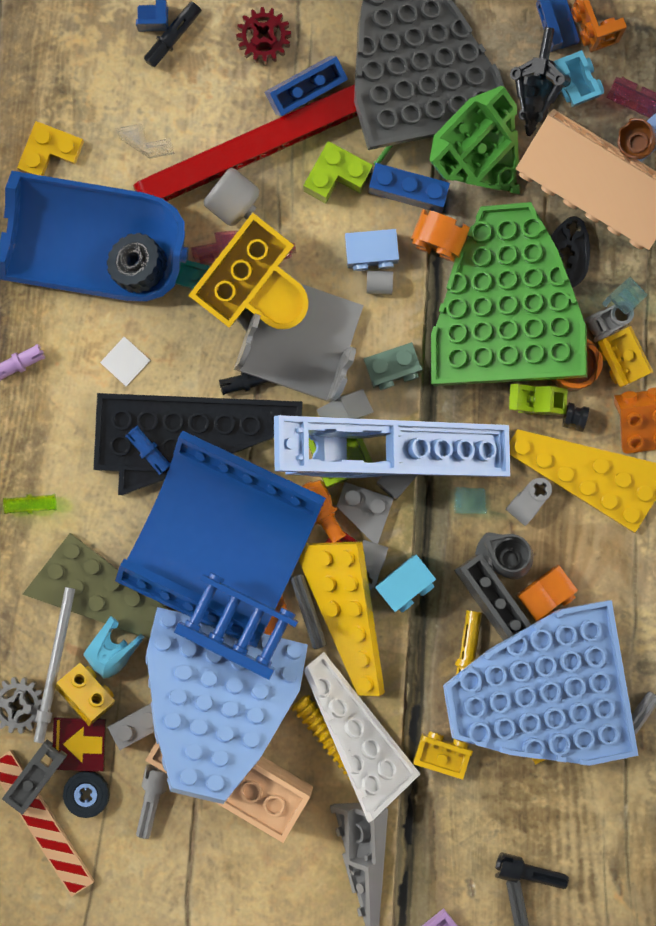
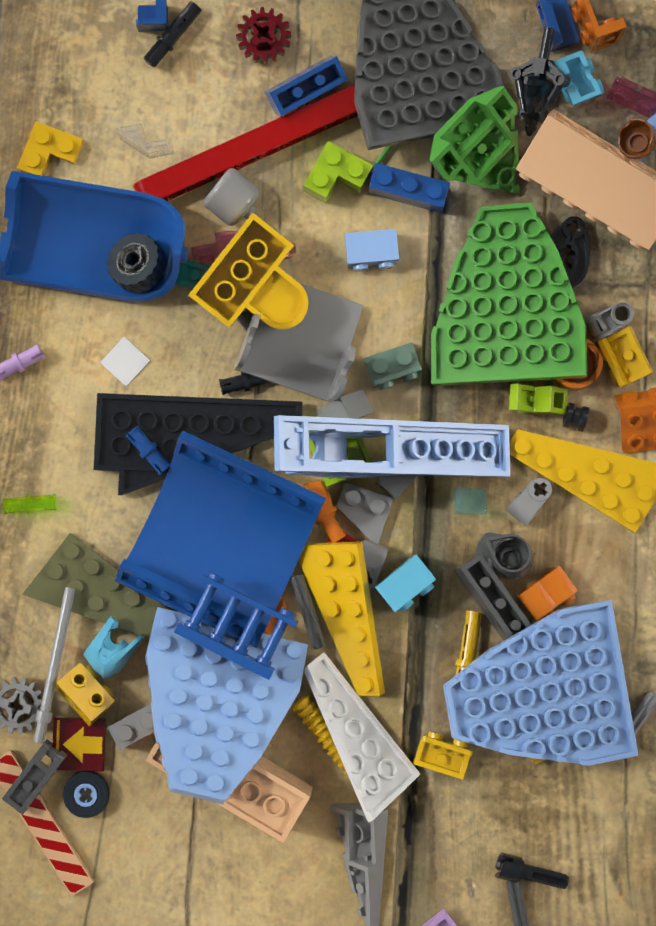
light grey piece [136,764,168,839] -> none
light grey beam [367,271,393,295] -> none
orange brick [411,209,470,262] -> none
clear light blue panel [602,277,648,314] -> none

